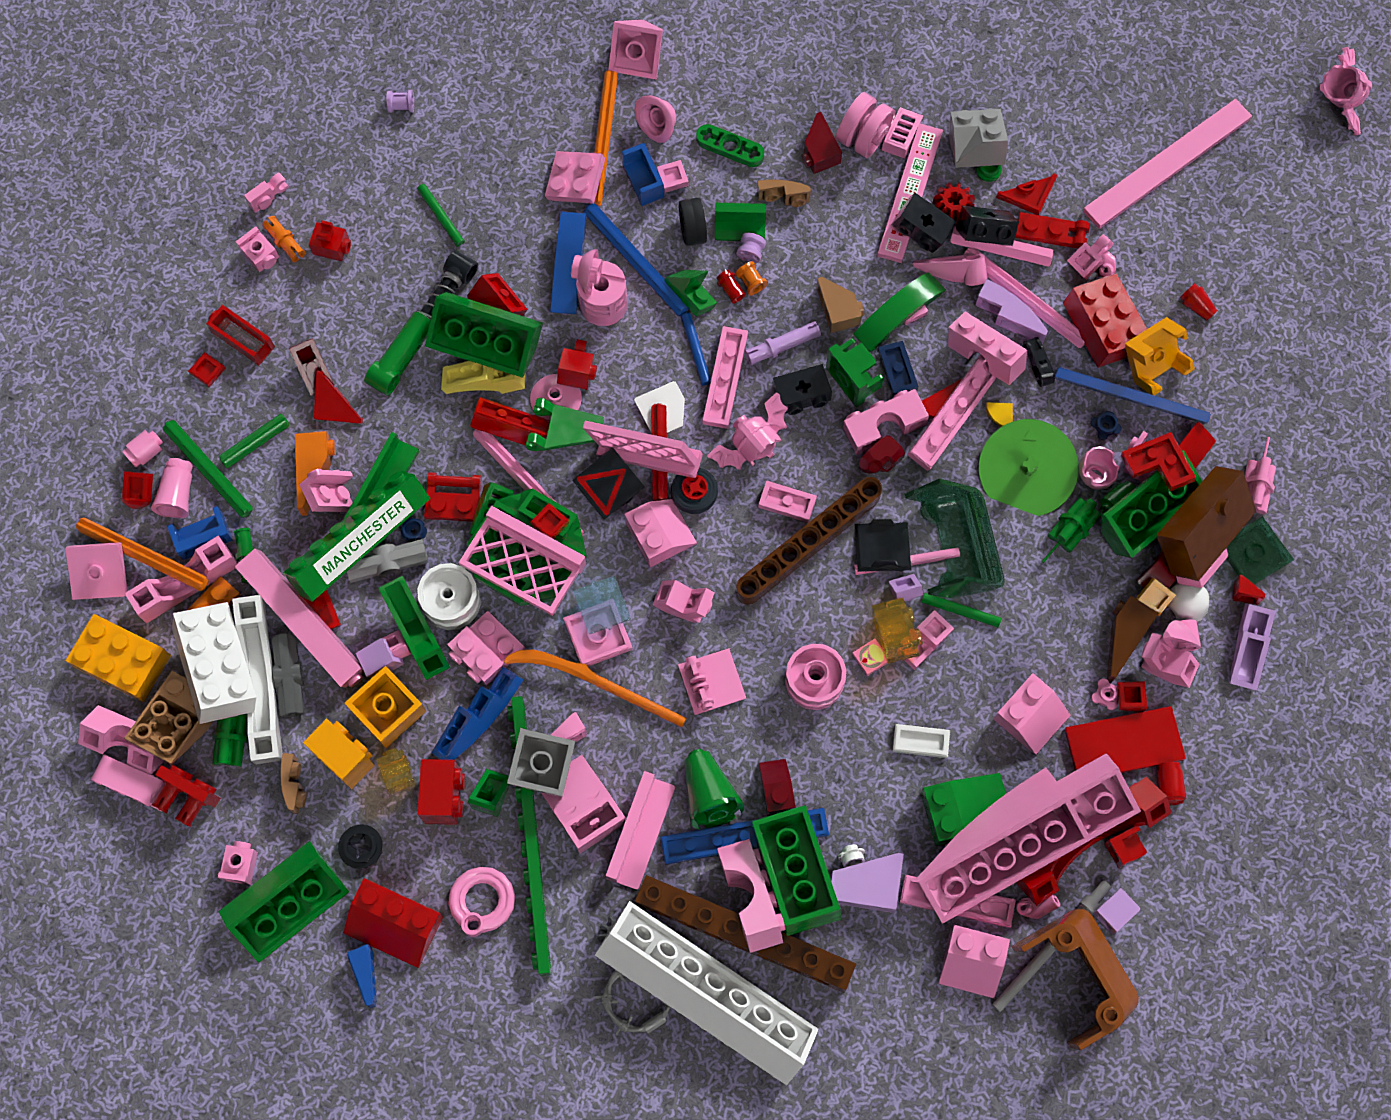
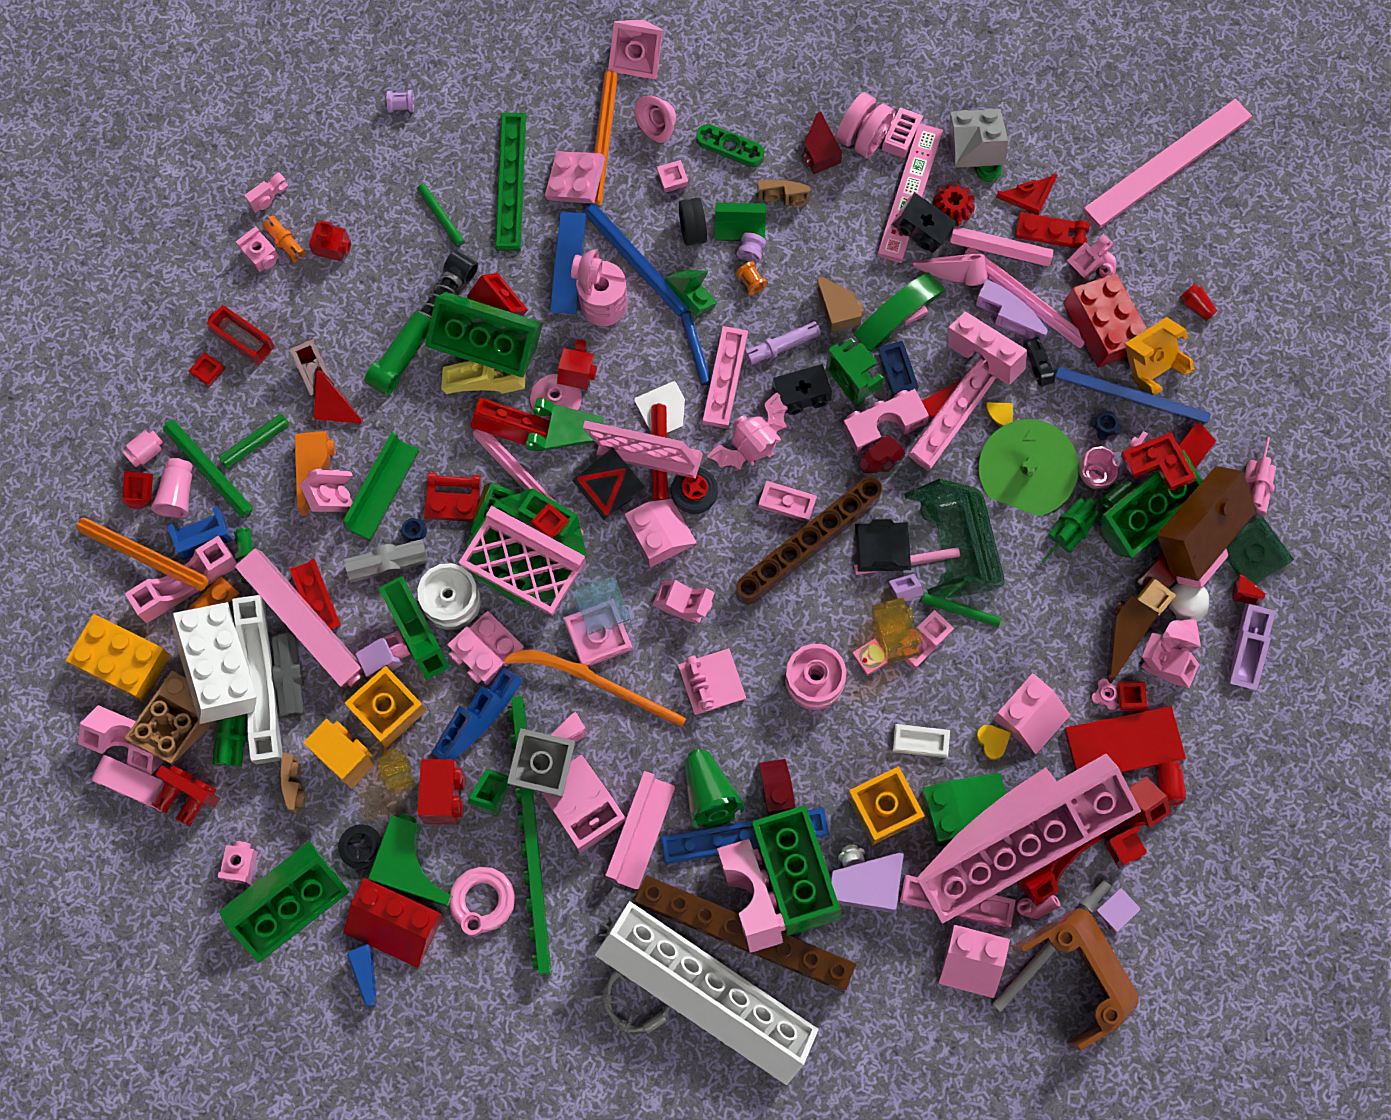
bright pink plate [65,542,128,600] -> none
green brick [283,471,431,602] -> none
blue panel [621,143,664,206] -> none
red pin [716,270,746,304] -> none
black brick [956,205,1019,246] -> none
bright pink helmet [1320,47,1372,135] -> none
none -> green arch [368,814,453,908]
none -> green tile [495,113,527,251]
none -> light orange brick [847,766,925,846]
none -> yellow tile [976,725,1011,760]

